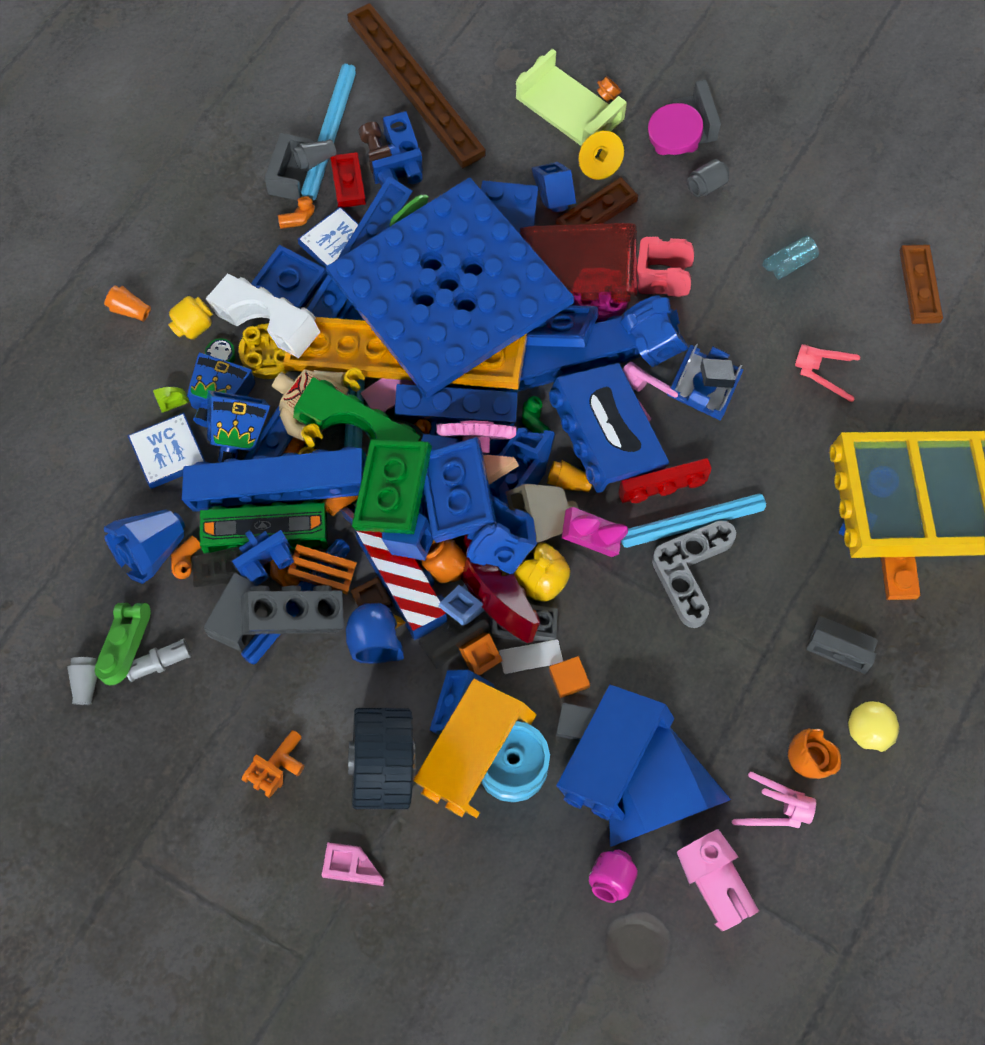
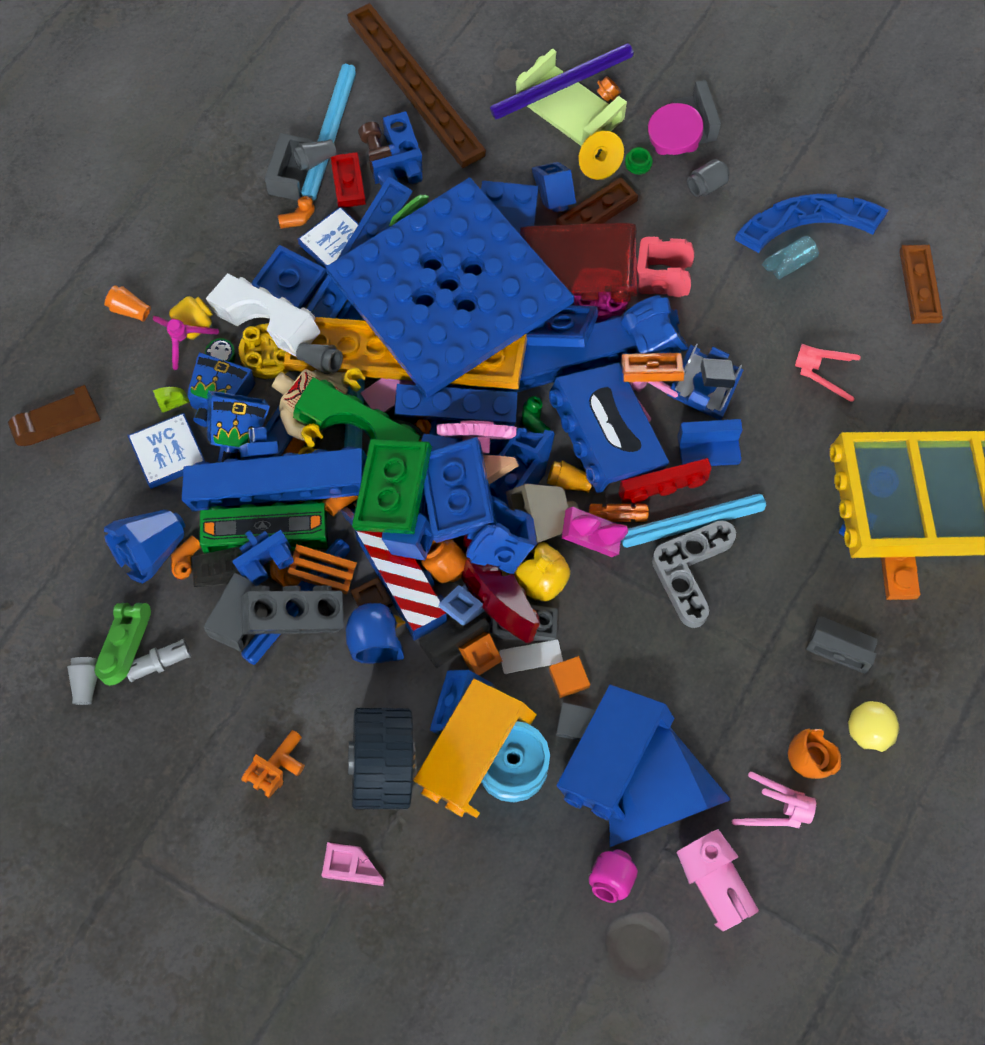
none -> reddish brown leg [8,385,101,446]
none -> dark pink plant [153,316,219,370]
none -> blue tile [240,427,278,458]
none -> dark grey cone [296,343,343,374]
none -> dark purple axle [490,43,634,119]
none -> orange axle [589,504,649,522]
none -> orange tile [621,353,684,382]
none -> green plate [625,147,653,175]
none -> blue panel [677,419,743,466]
none -> blue tile [735,194,888,253]

